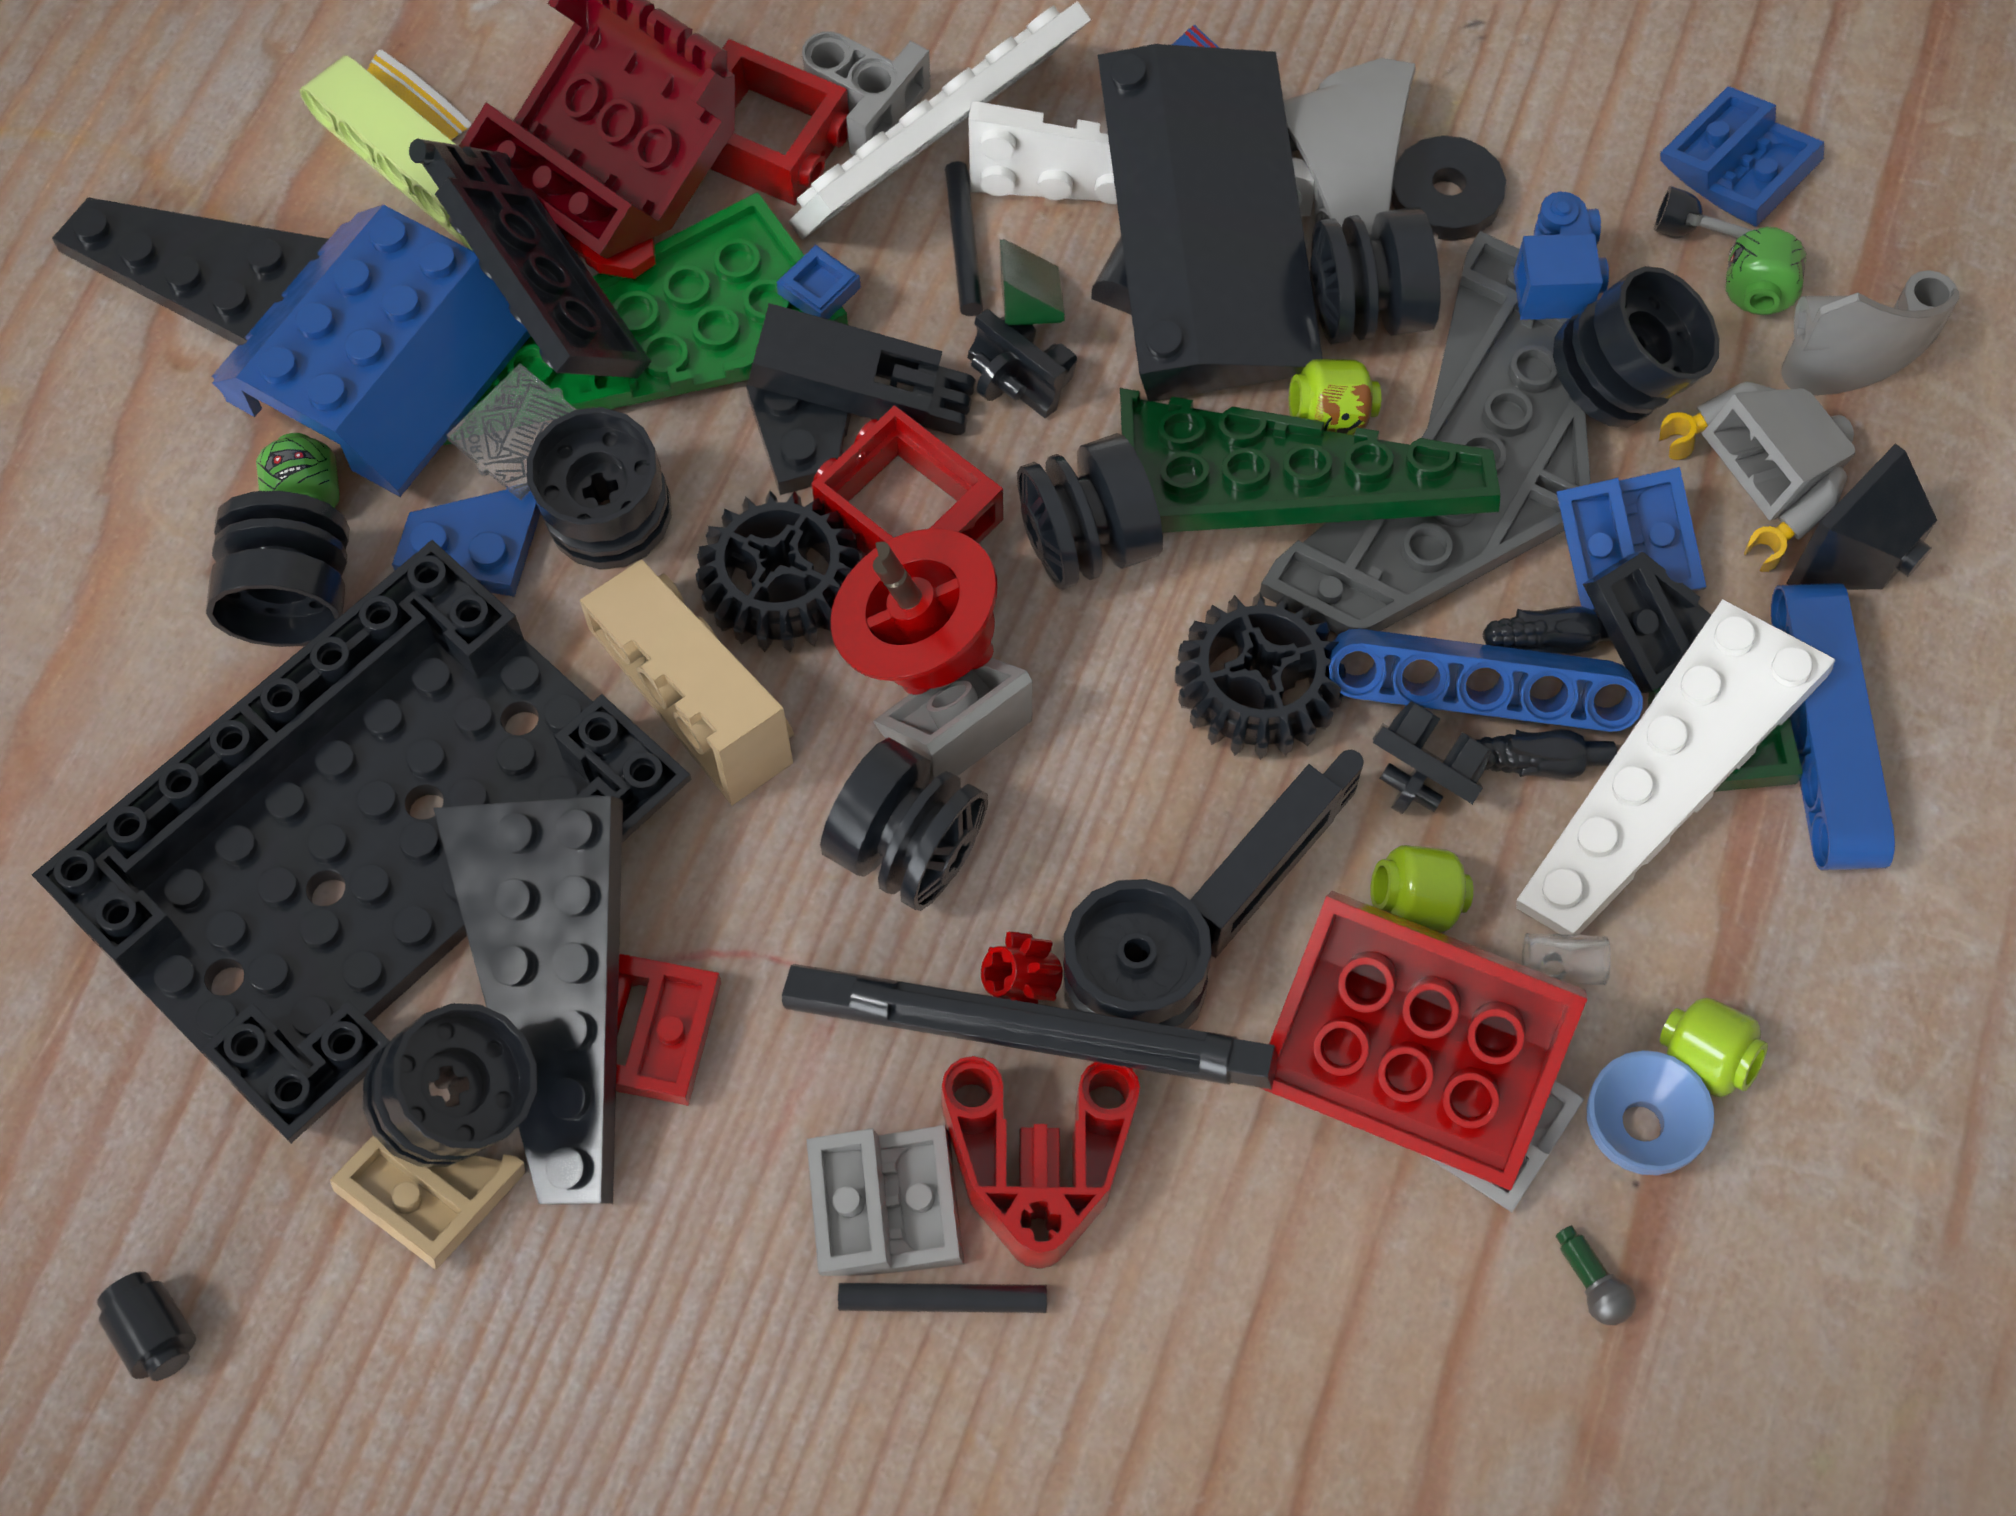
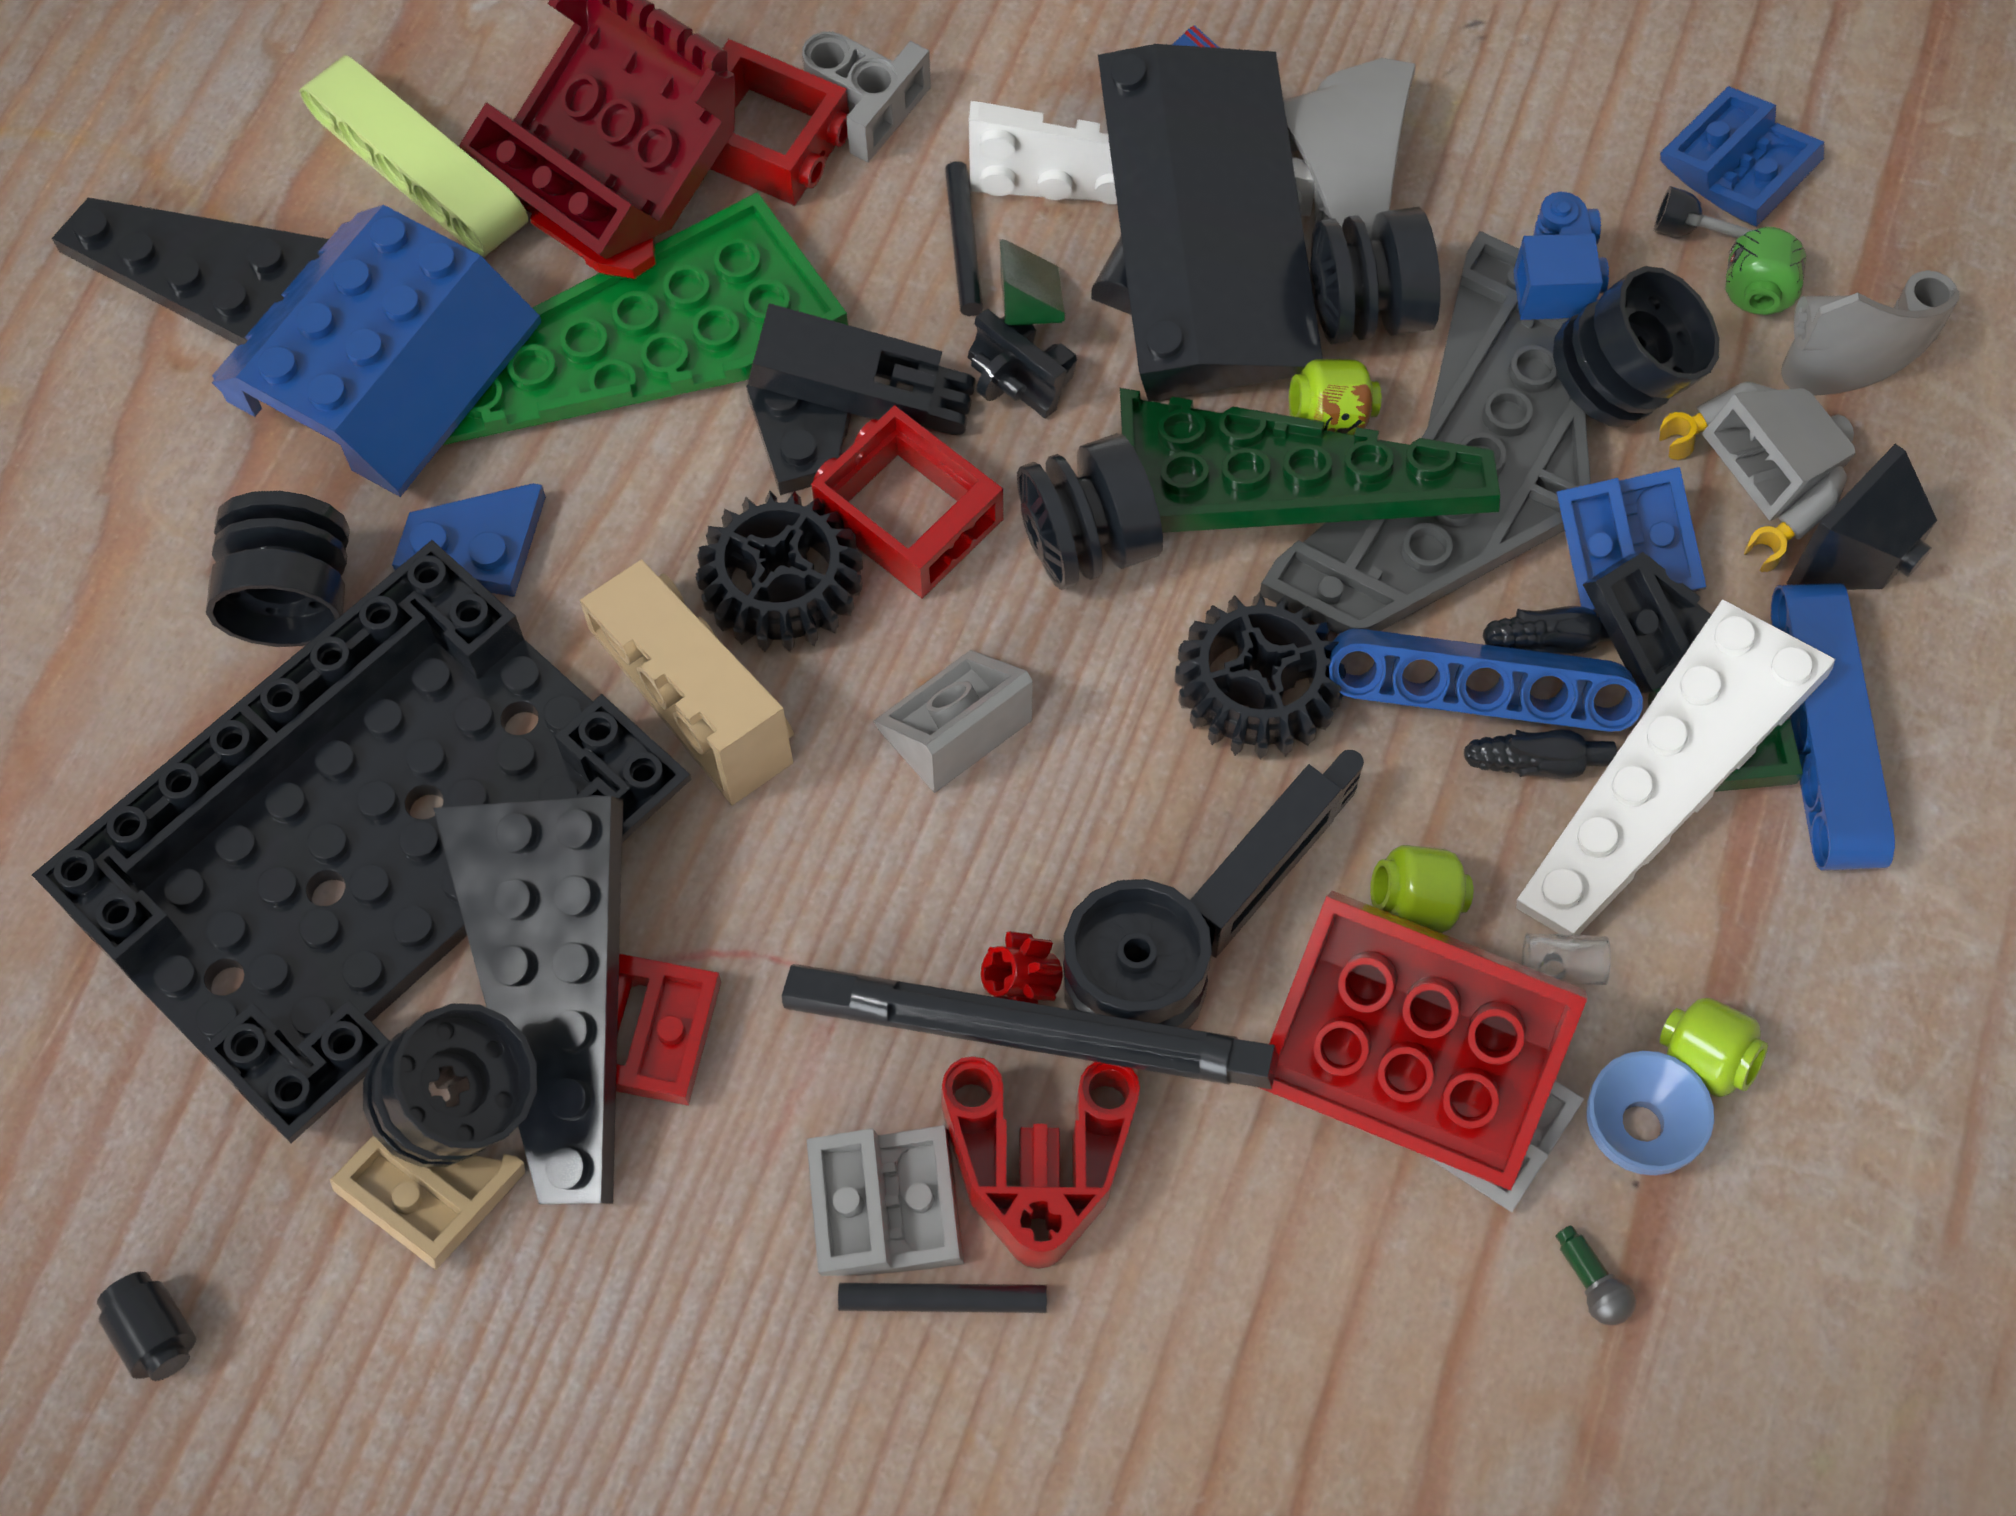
bright green head [256,433,340,508] -> none
yellow sticker [367,50,471,140] -> none
black hinge [409,139,652,378] -> none
clear piece [446,364,576,500] -> none
black wheel [526,407,672,569] -> none
blue tile [776,245,861,319] -> none
white plate [788,1,1091,240] -> none
black wheel [820,737,988,911] -> none
red piece [831,528,998,695] -> none
black hips [1372,700,1492,814] -> none
black tile [1391,135,1506,240] -> none

